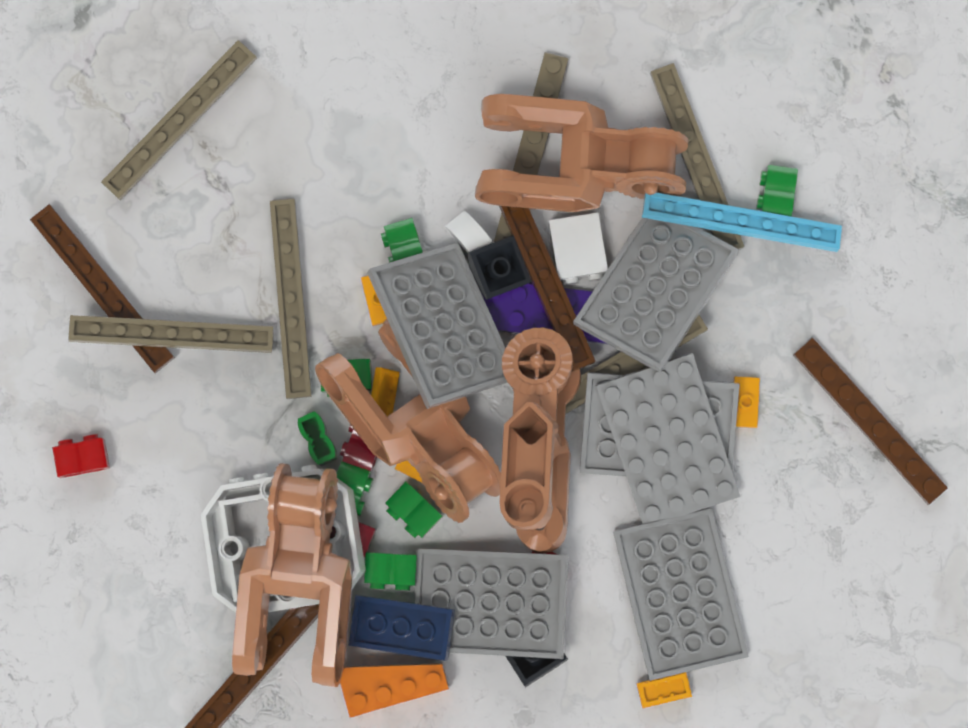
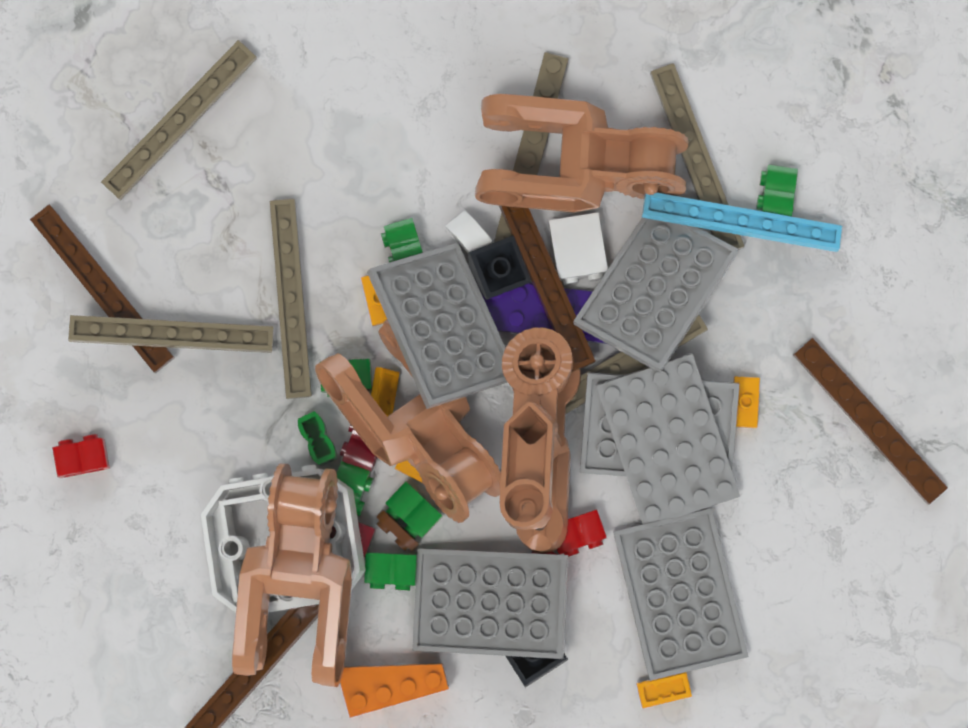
dark blue plate [348,595,455,661] -> none
none -> reddish brown plate [376,509,420,551]
none -> red brick [557,509,607,557]

